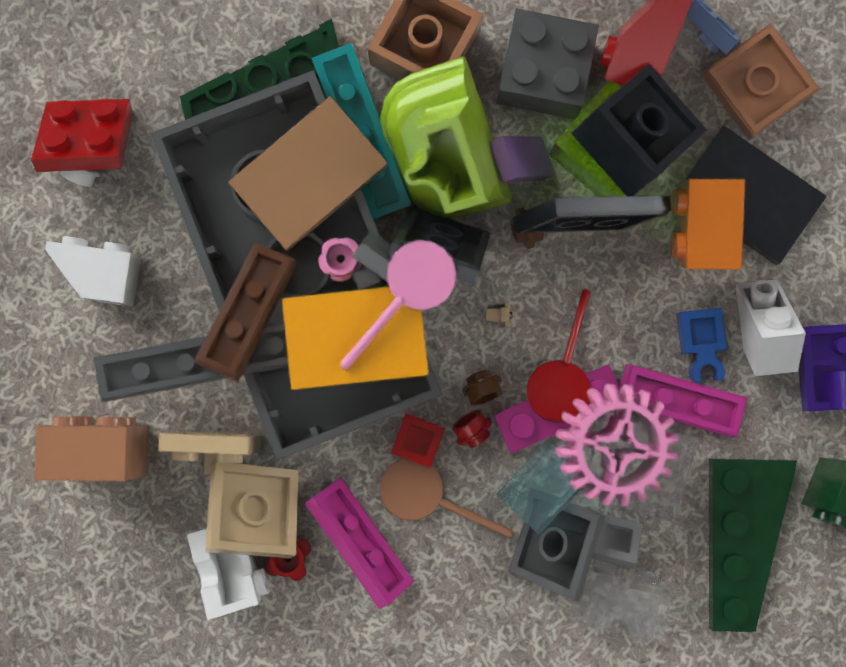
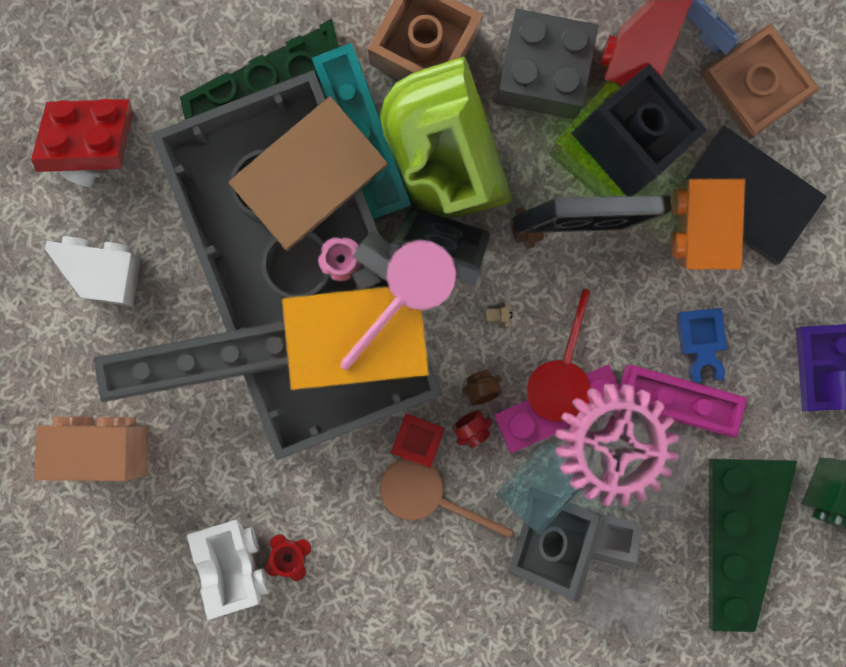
tan hinge [158,431,262,475] -> none
reddish brown tile [194,243,297,383] -> none
tan hinge [205,461,299,558] -> none
dark pink plate [305,477,414,610] -> none
medium lavender tile [490,136,555,183] -> none
white slope [736,280,806,376] -> none

